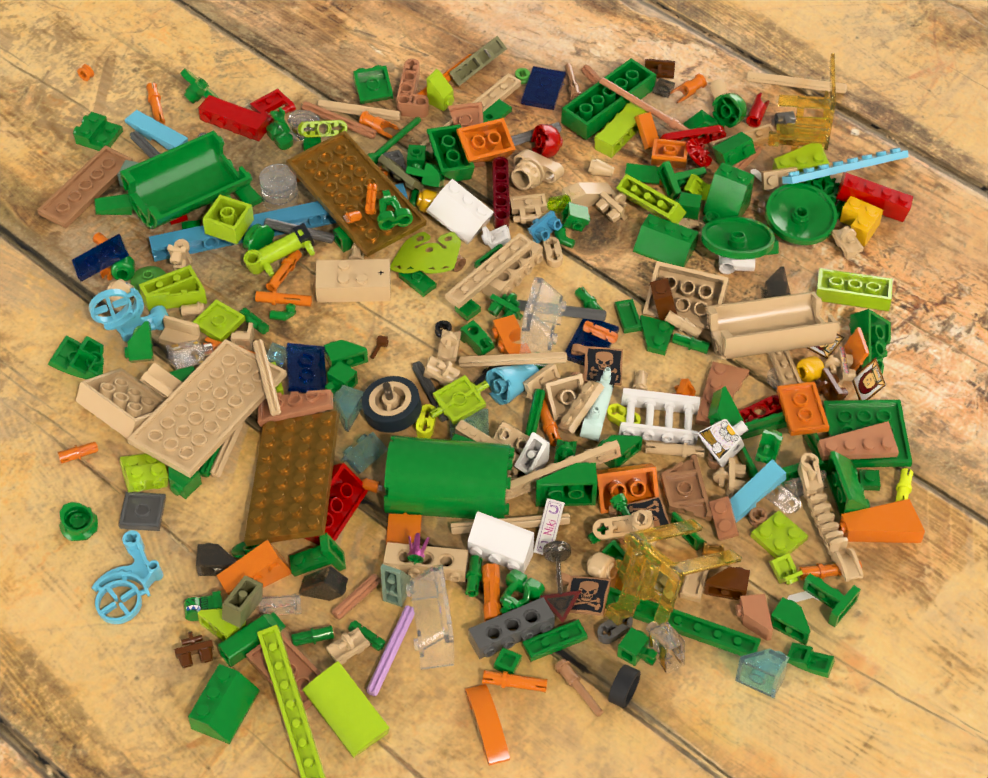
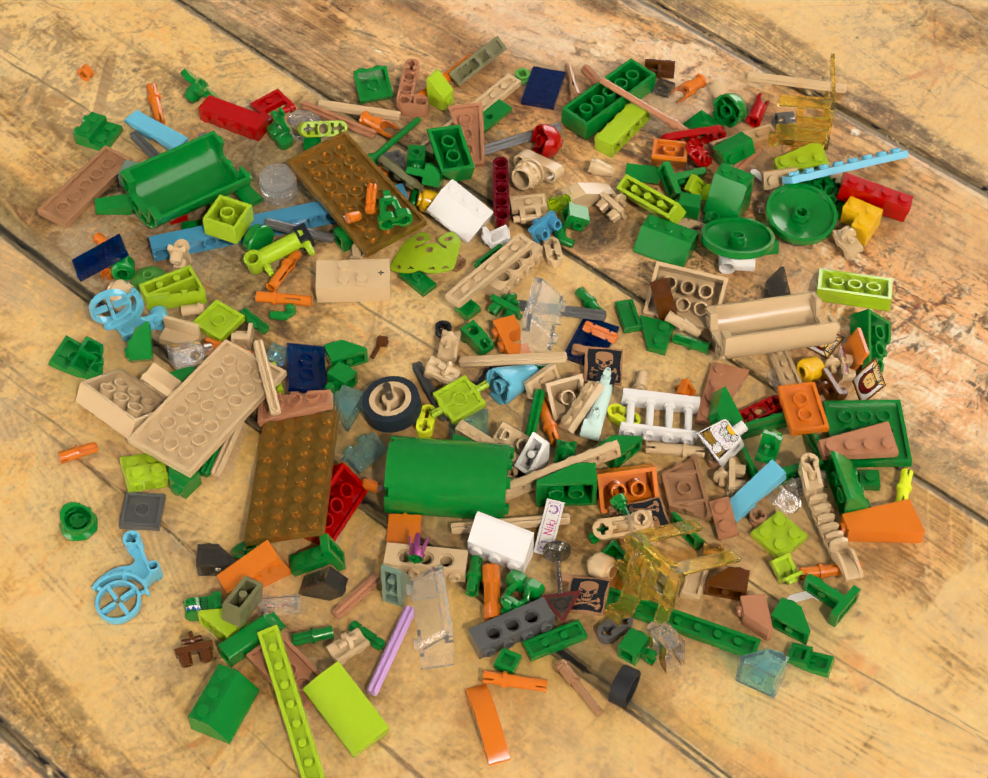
orange slope [456,118,516,162] -> none
orange slope [634,112,659,150] -> none

